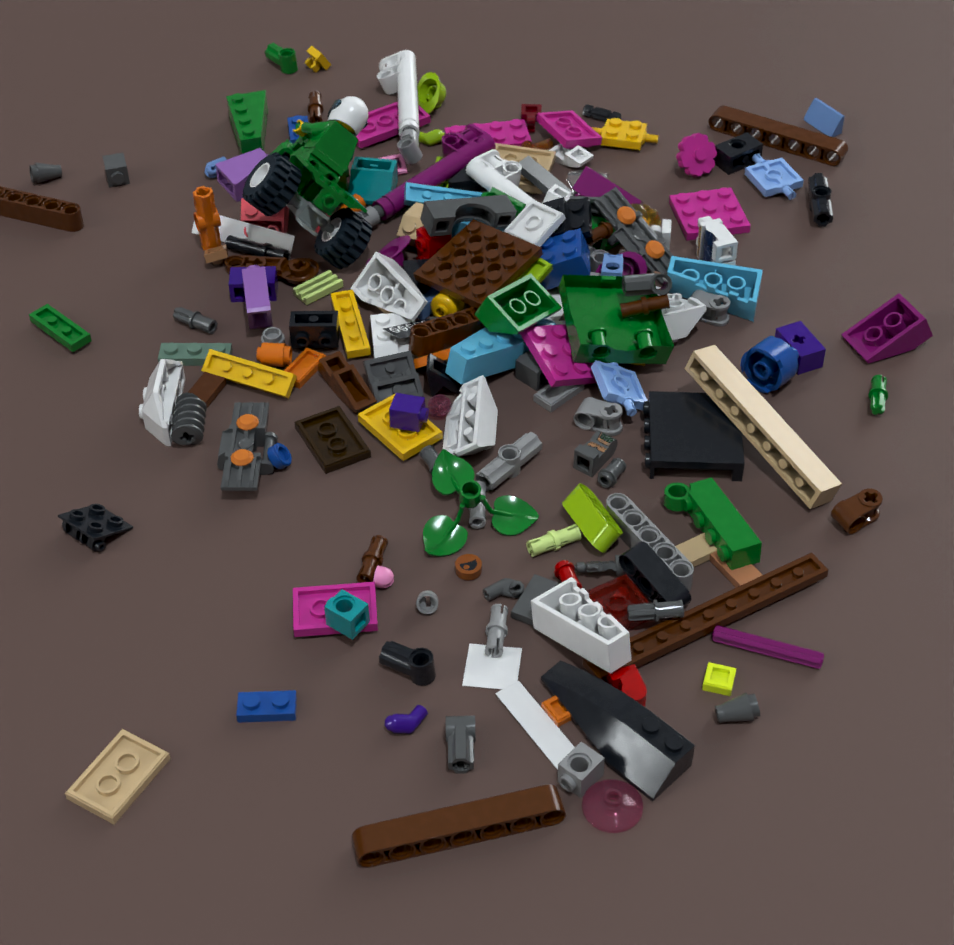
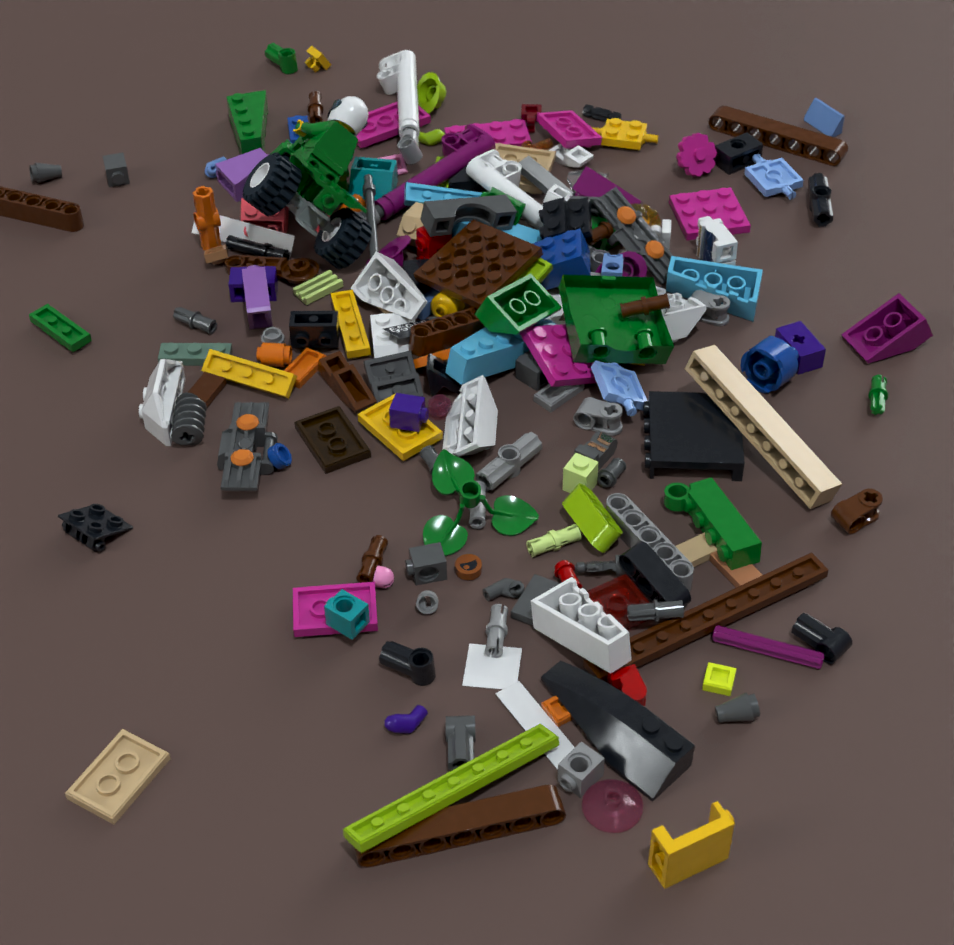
blue plate [236,690,297,723] -> none
white tile [504,199,566,247] -> none
dark grey piece [622,271,672,296] -> none
none -> lime tile [343,724,559,853]
none -> dark grey bar [363,174,379,259]
none -> dark grey brick [405,542,447,586]
none -> yellowish green brick [563,453,599,493]
none -> yellow panel [648,801,735,889]
none -> black piece [791,613,852,664]

